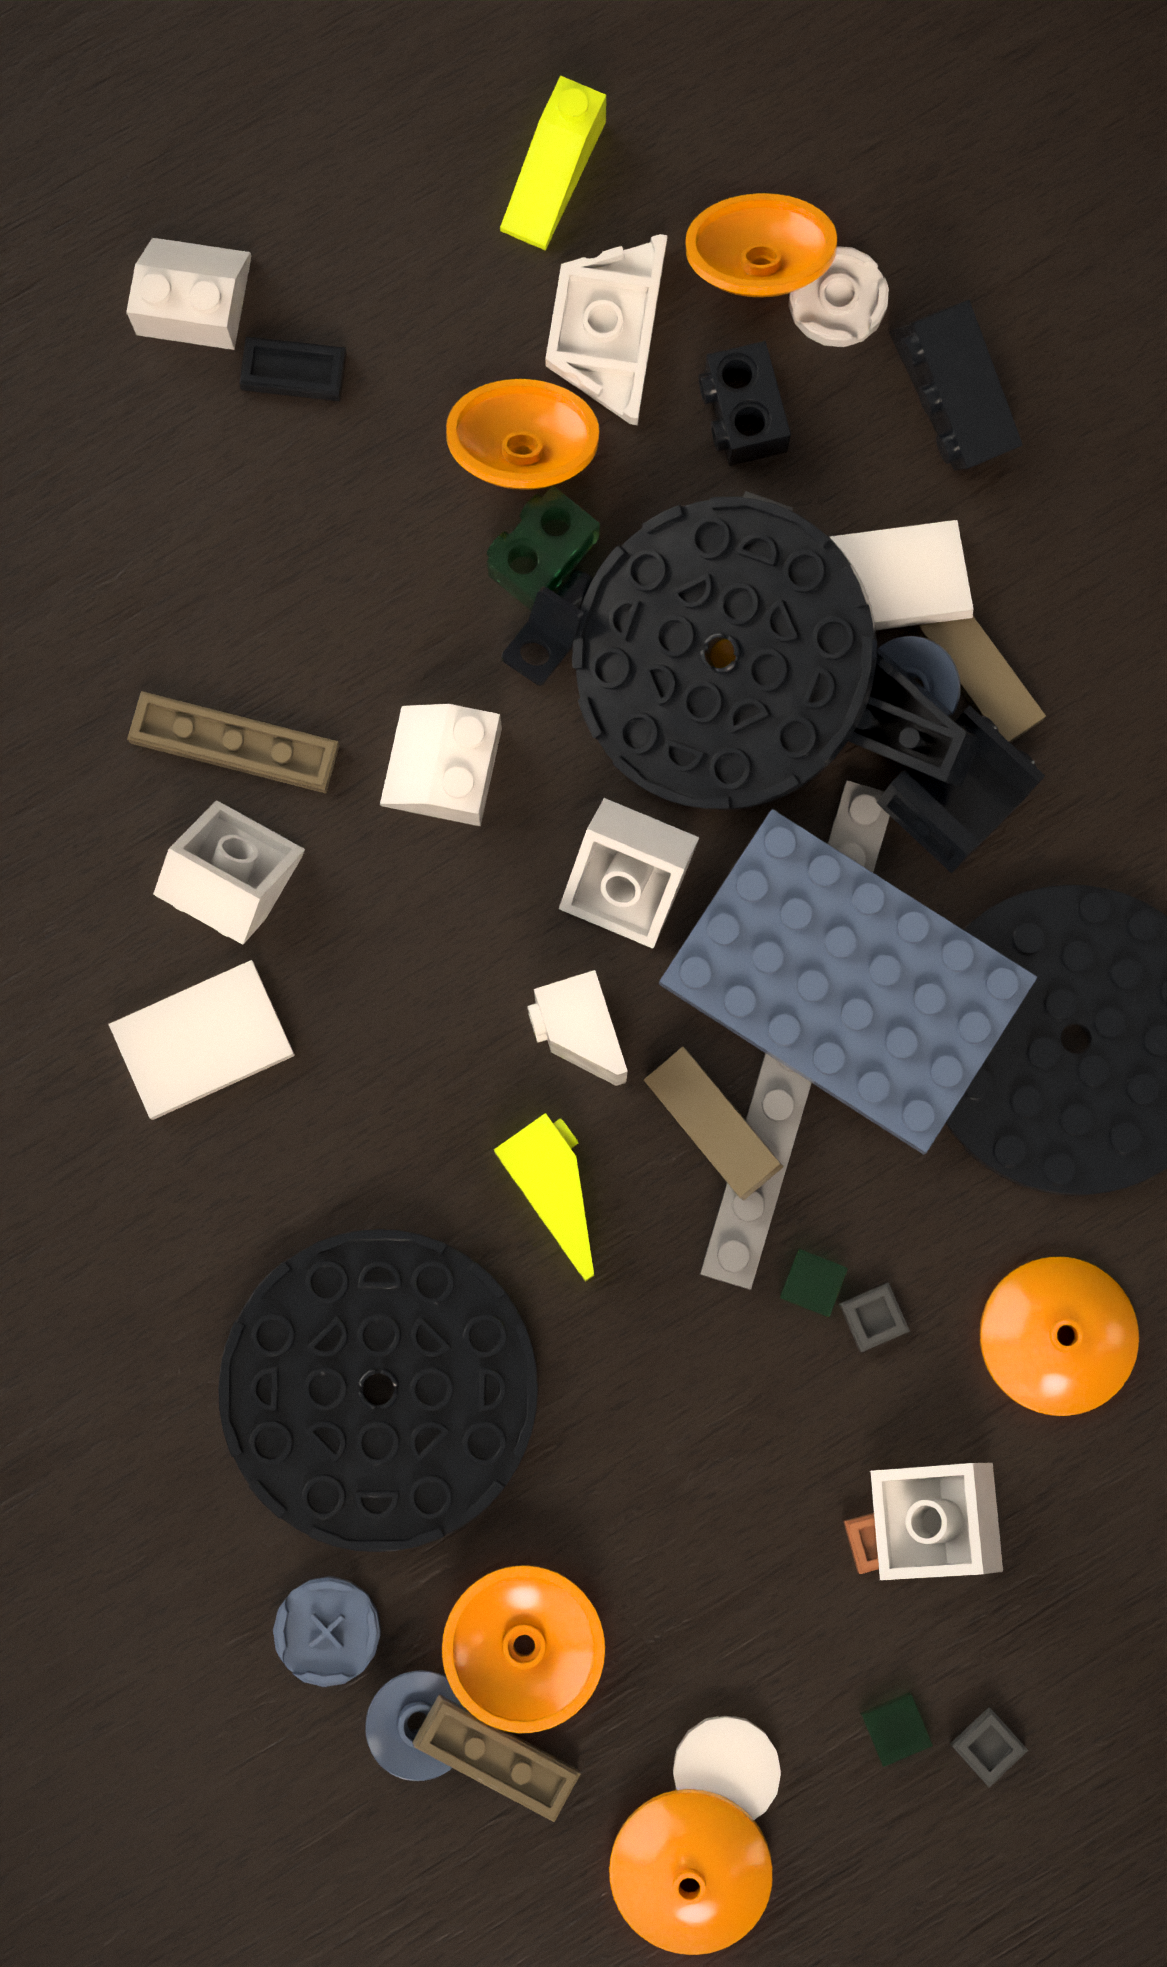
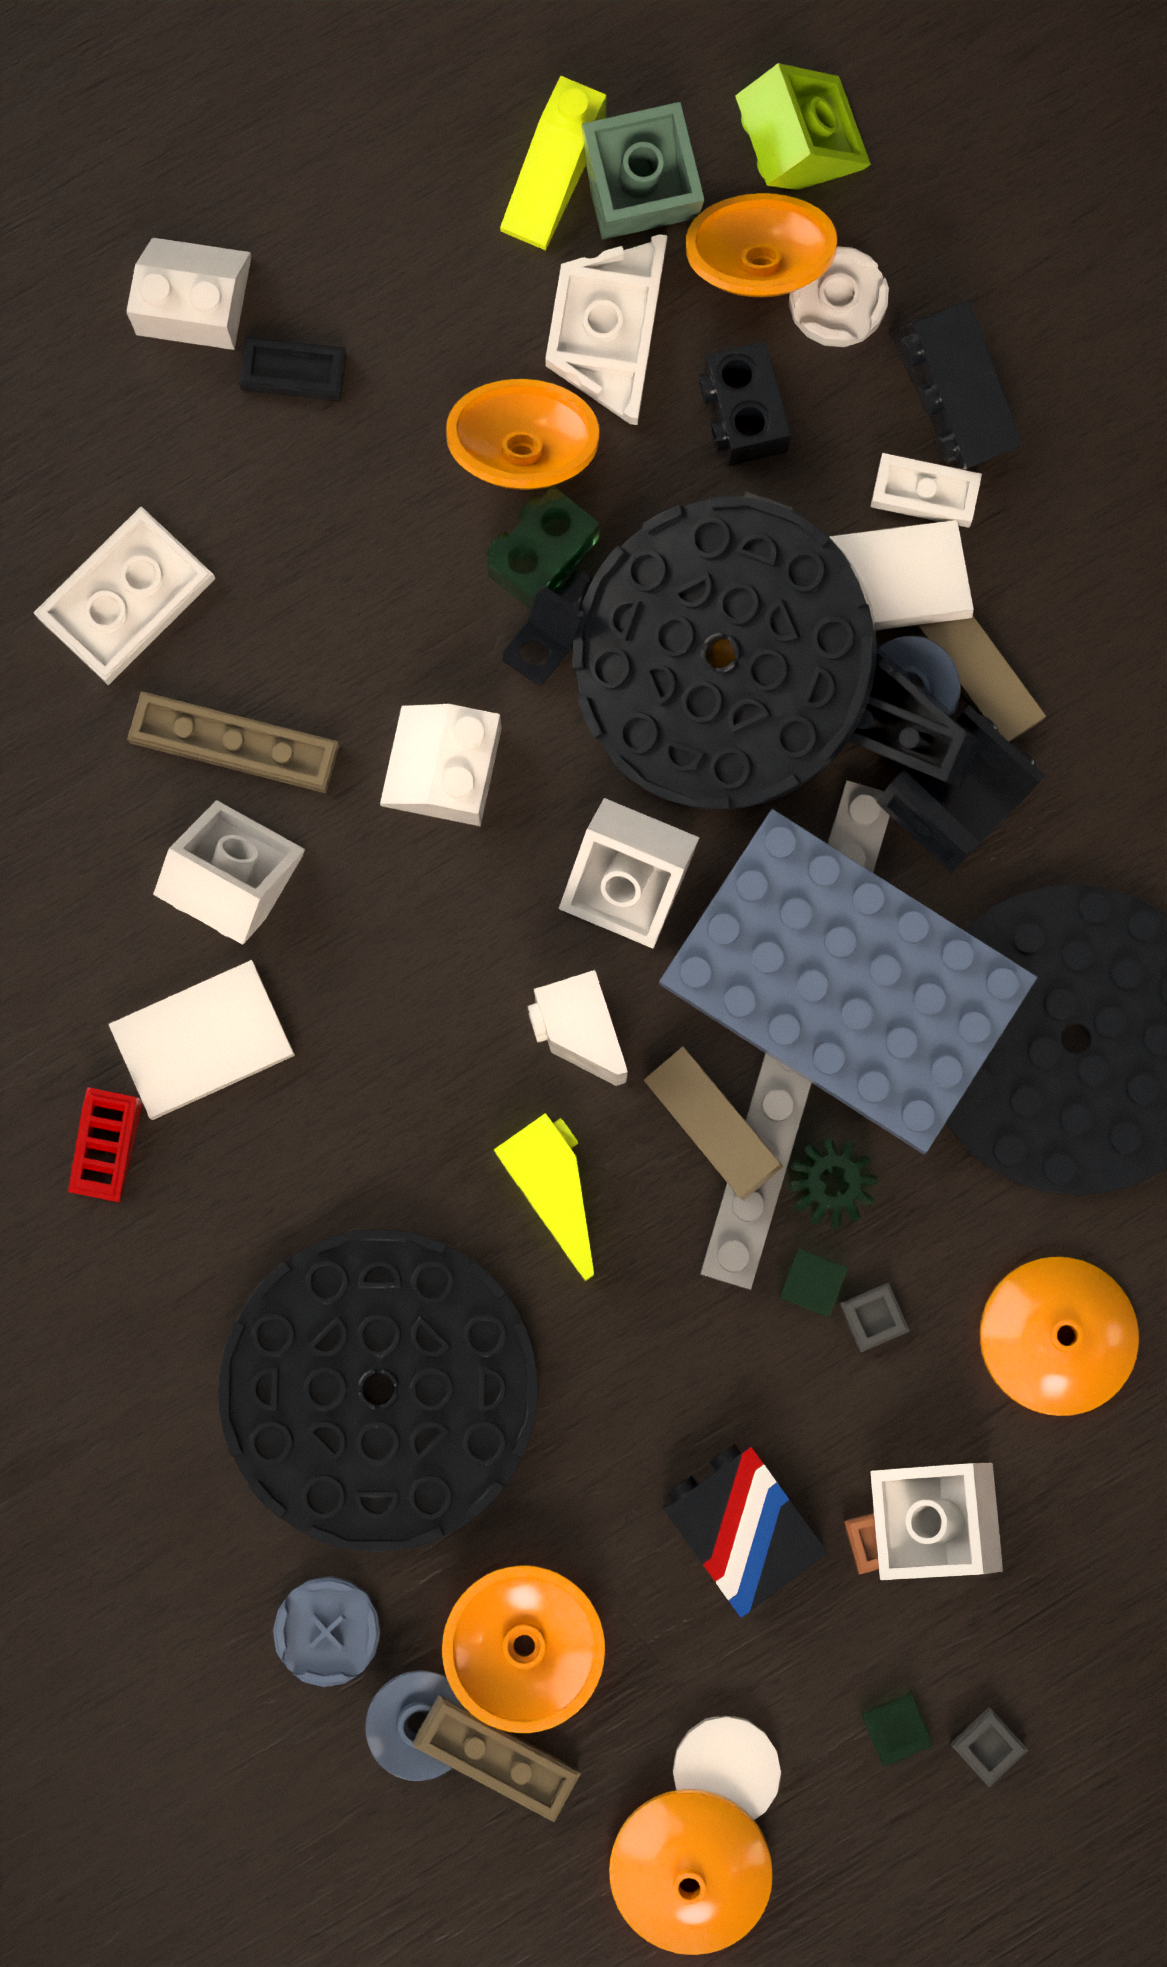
none -> white tile [34,507,215,685]
none -> red slope [68,1087,143,1203]
none -> sand green slope [582,102,704,240]
none -> panel [663,1443,828,1618]
none -> lime slope [735,63,871,190]
none -> clear green gear [787,1138,878,1229]
none -> white plate [870,453,982,528]

